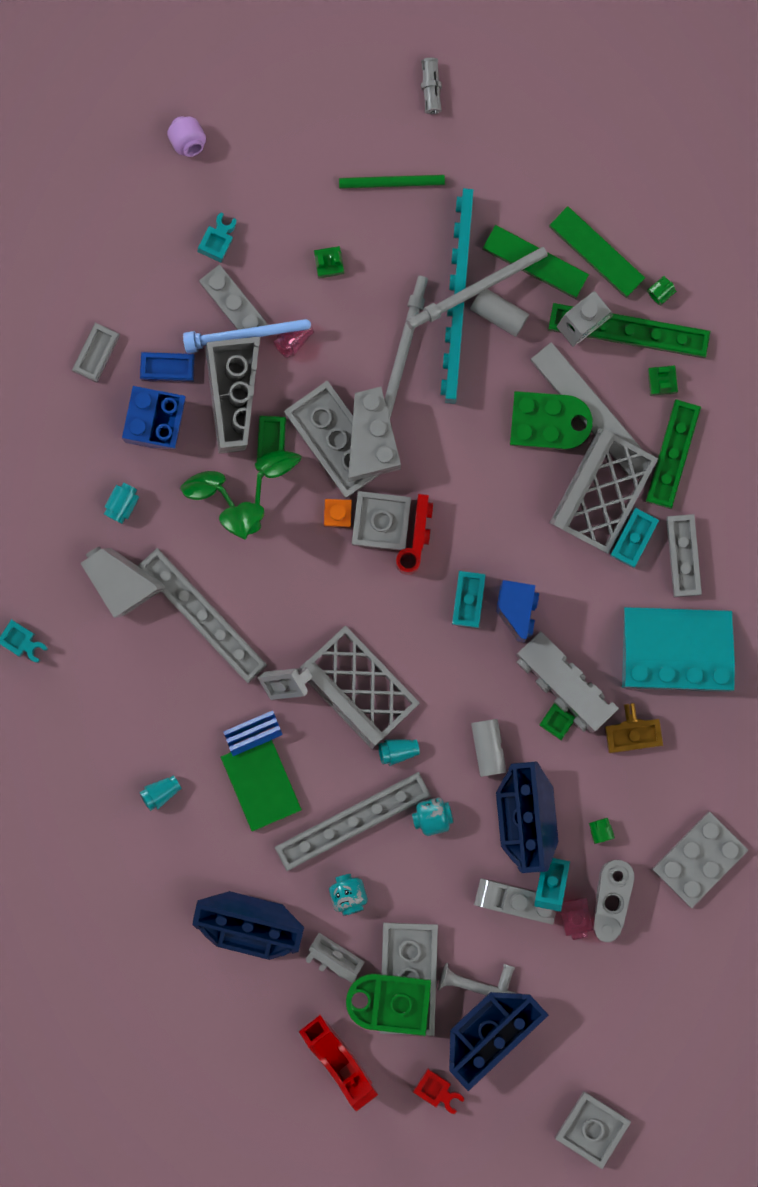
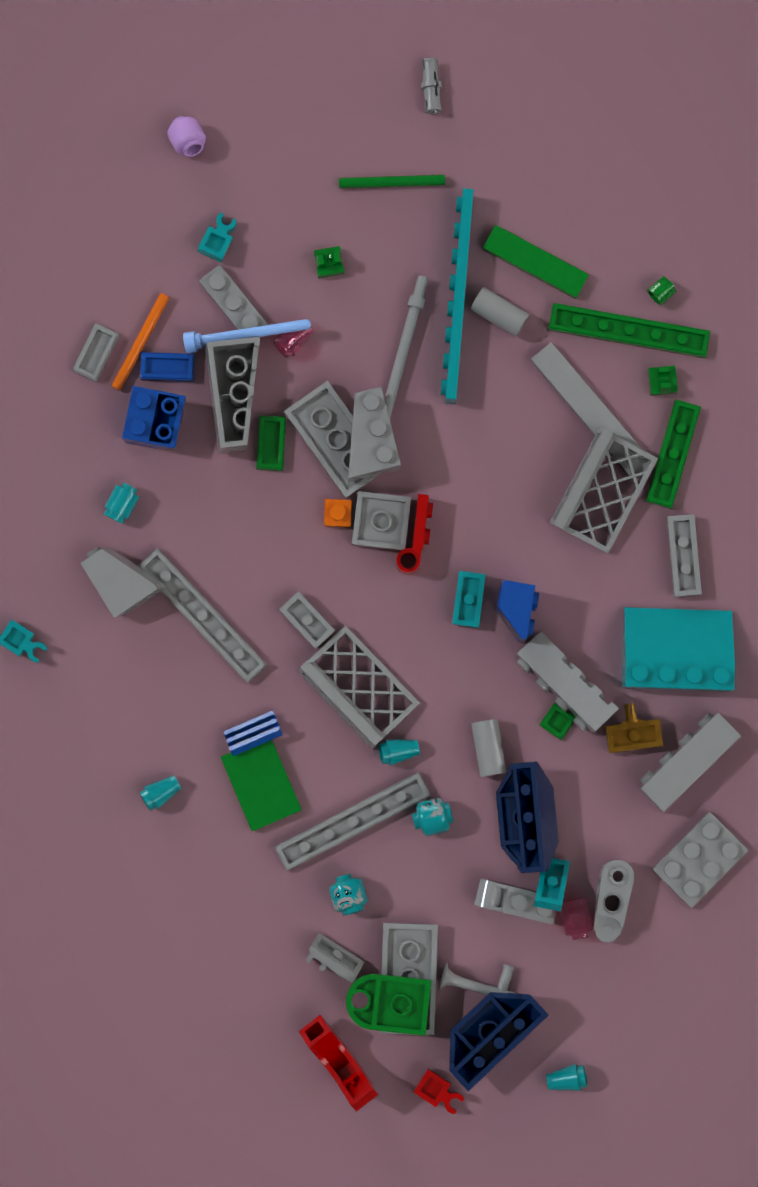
green plant [180,451,302,540] -> none
dark blue wedge [192,891,304,960] -> none
light grey plate [258,667,313,700] -> none
light grey bar [406,247,548,330] -> none
green plate [510,391,593,449] -> none
green tile [549,206,645,298] -> none
light grey plate [555,1091,631,1169] -> none
light grey torso [557,291,613,347] -> none
green hose [589,818,615,844] -> none
teal plate [610,508,659,568] -> none
none -> orange bar [111,293,170,391]
none -> light grey plate [279,591,335,649]
none -> teal cone [546,1063,588,1091]
none -> light grey brick [638,712,741,812]

